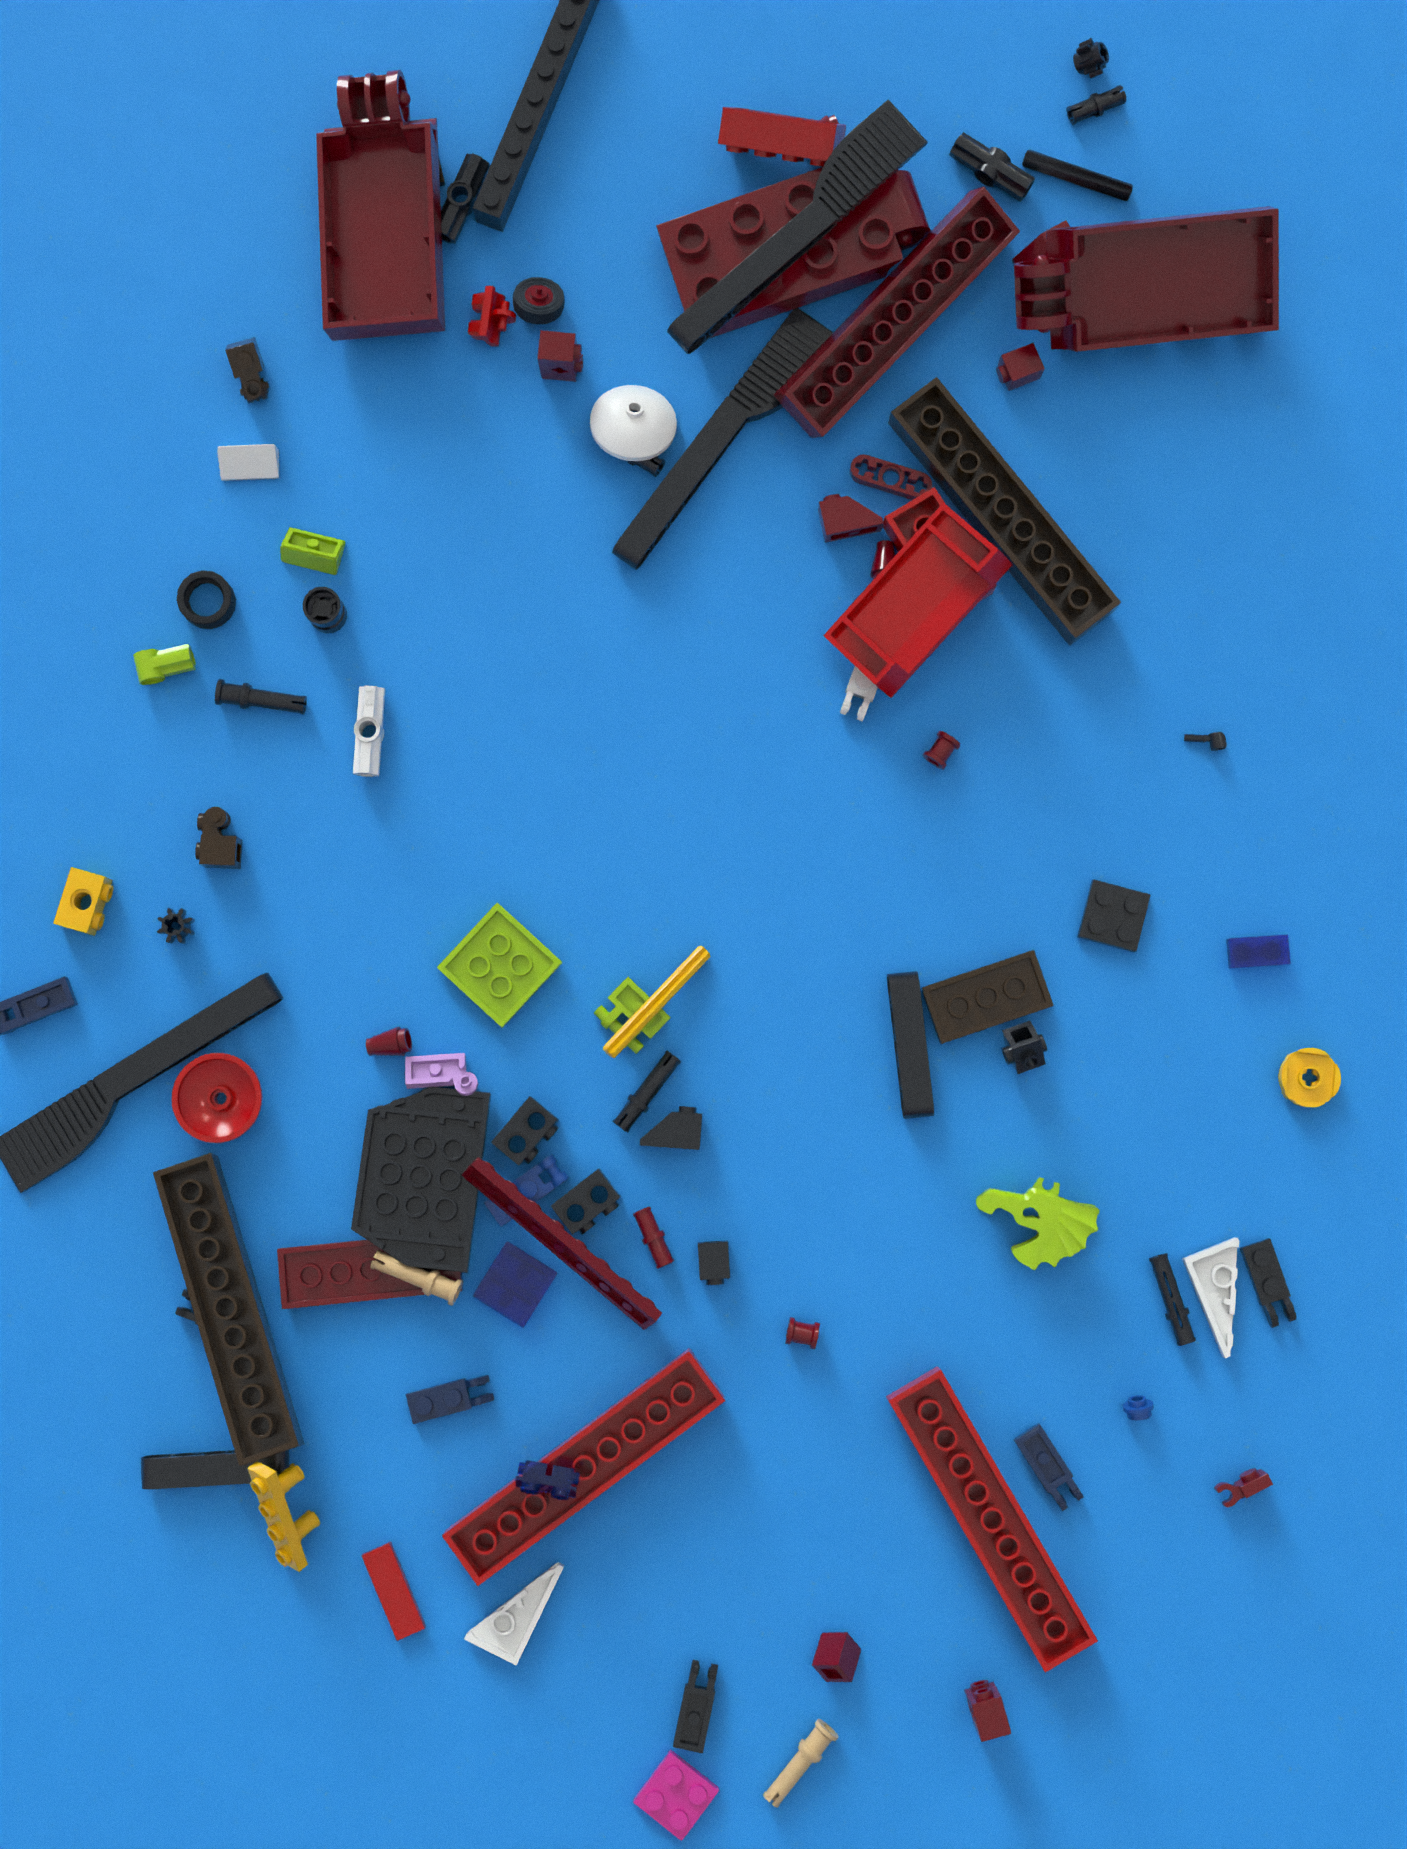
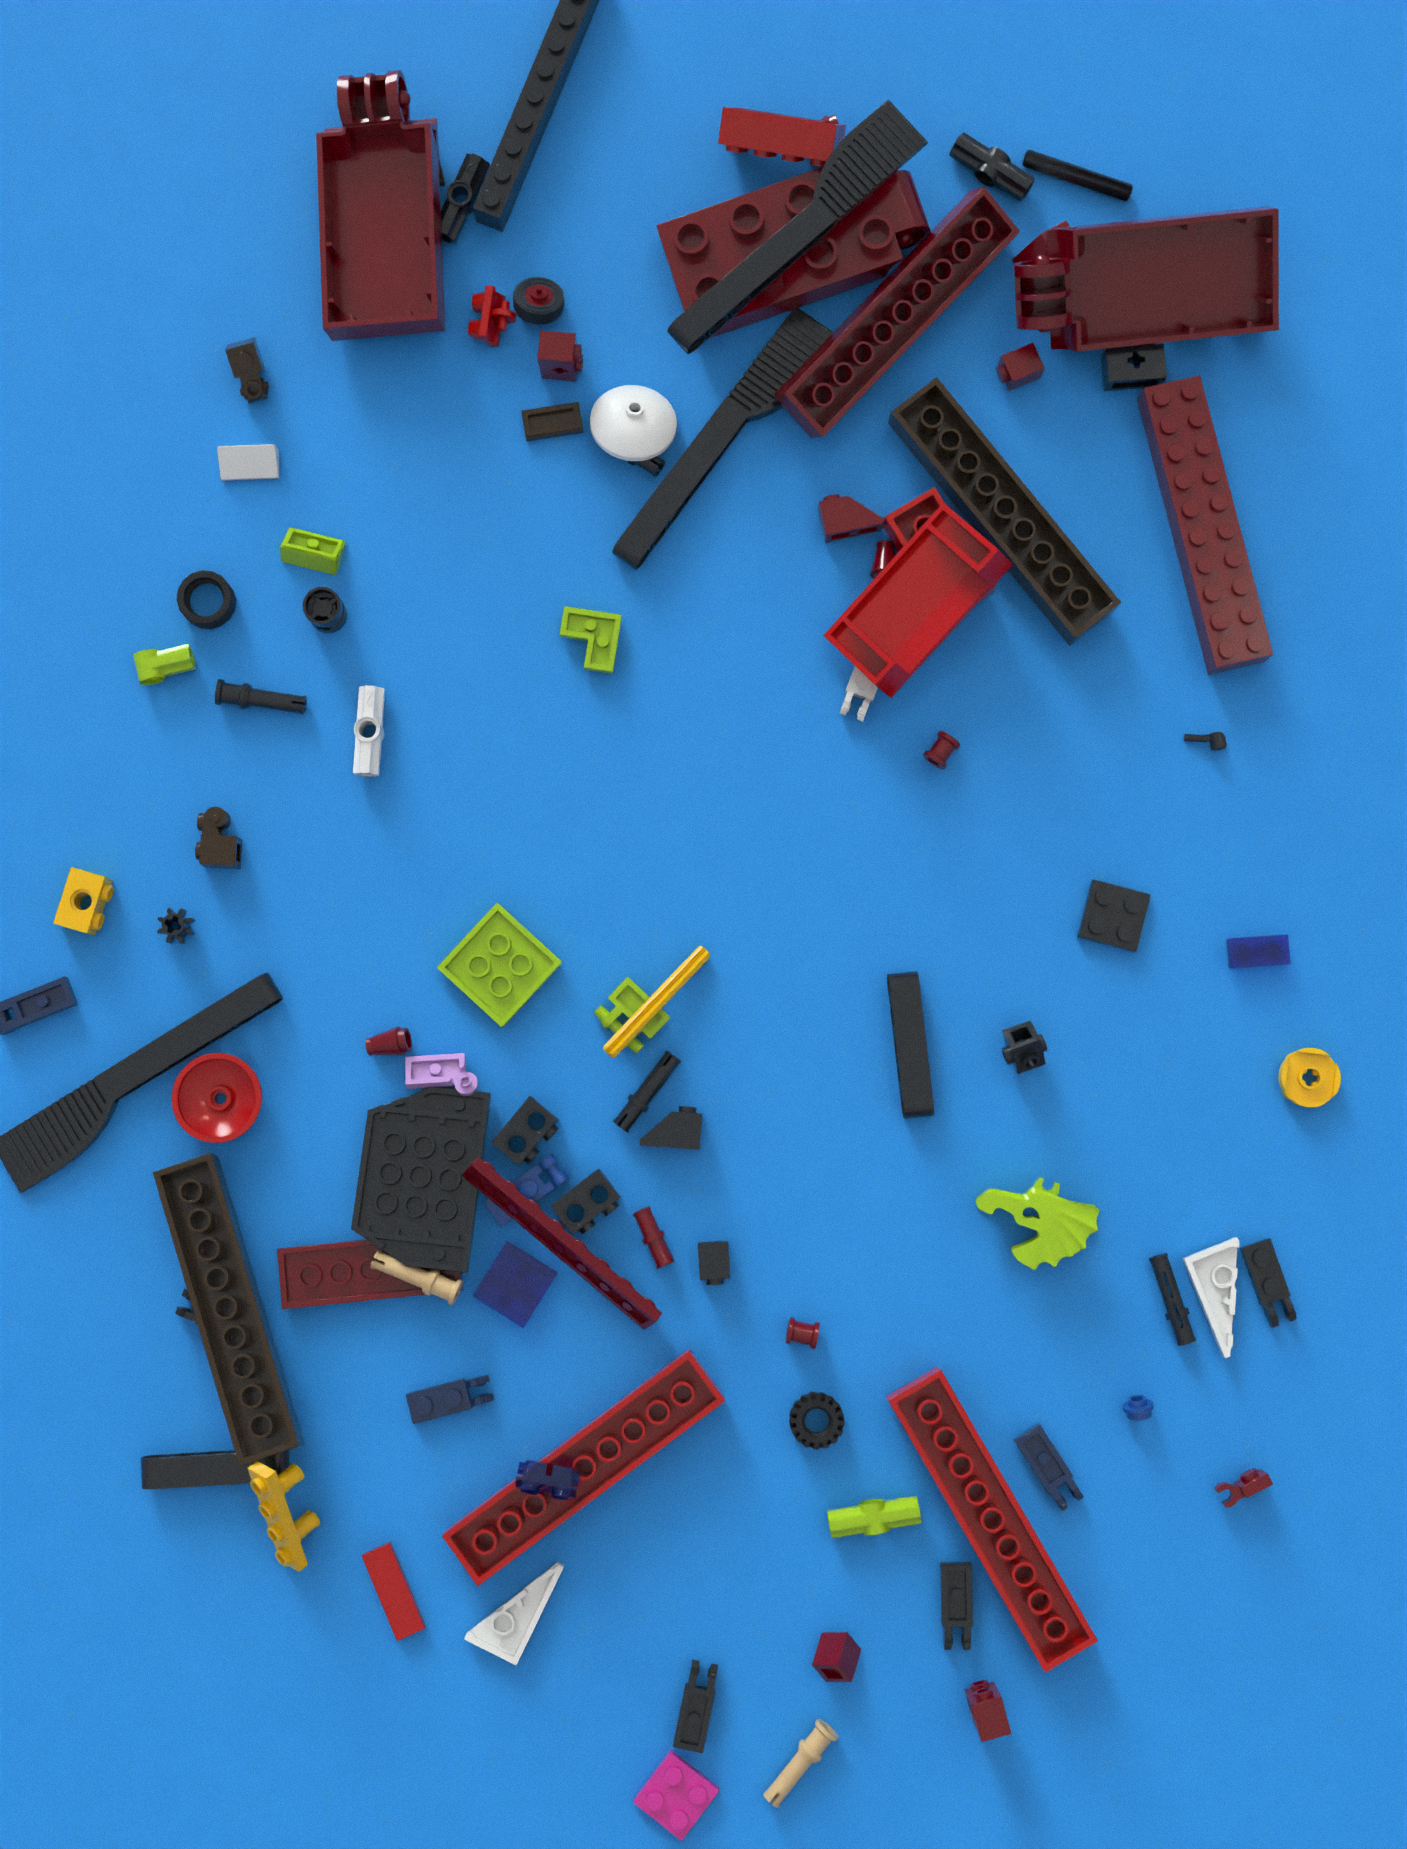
dark red beam [850,454,932,500] -> none
dark brown plate [921,950,1054,1044] -> none
black pin [1066,85,1127,125] -> none
black gear [1073,38,1109,78] -> none
none -> dark brown tile [522,402,583,442]
none -> lime plate [559,606,622,674]
none -> black tyre [789,1392,845,1450]
none -> lime piece [827,1496,921,1538]
none -> black hinge [940,1562,973,1650]
none -> black brick [1101,343,1167,391]
none -> dark red brick [1137,375,1273,675]

